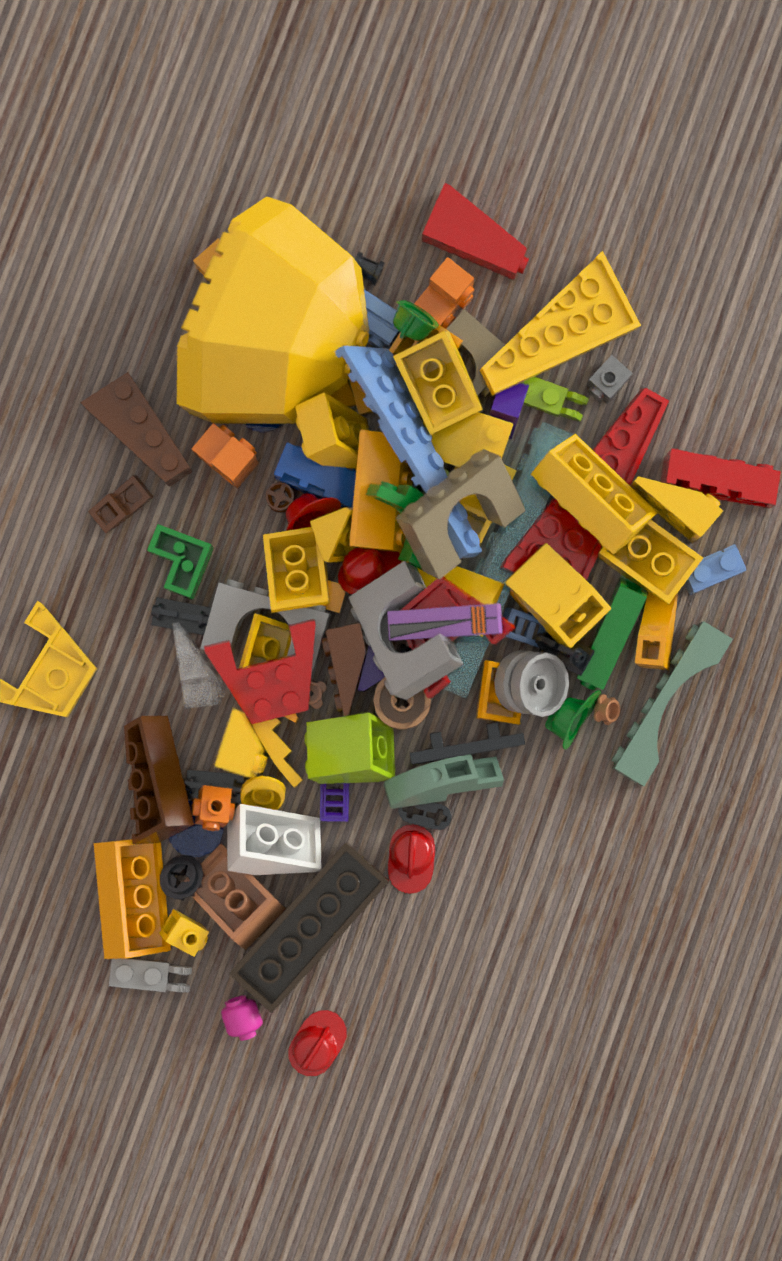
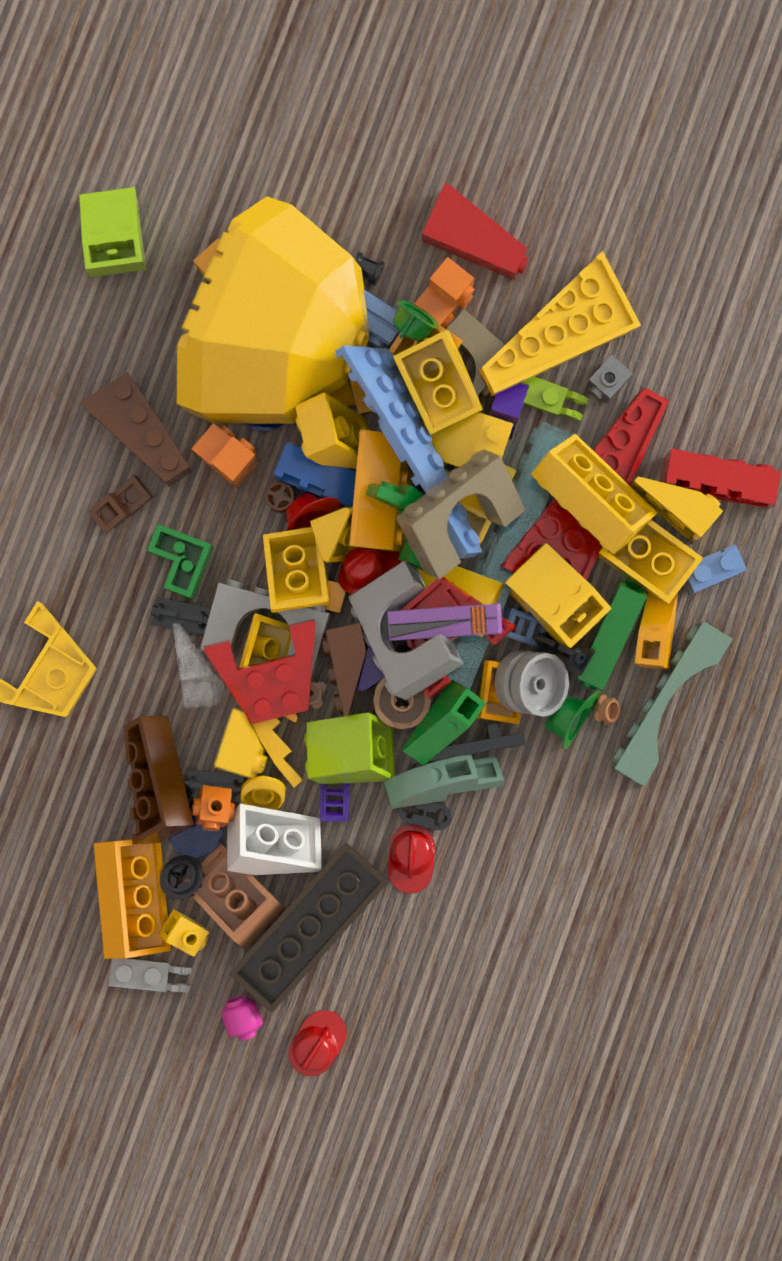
none -> lime slope [79,187,146,278]
none -> green slope [401,679,487,766]

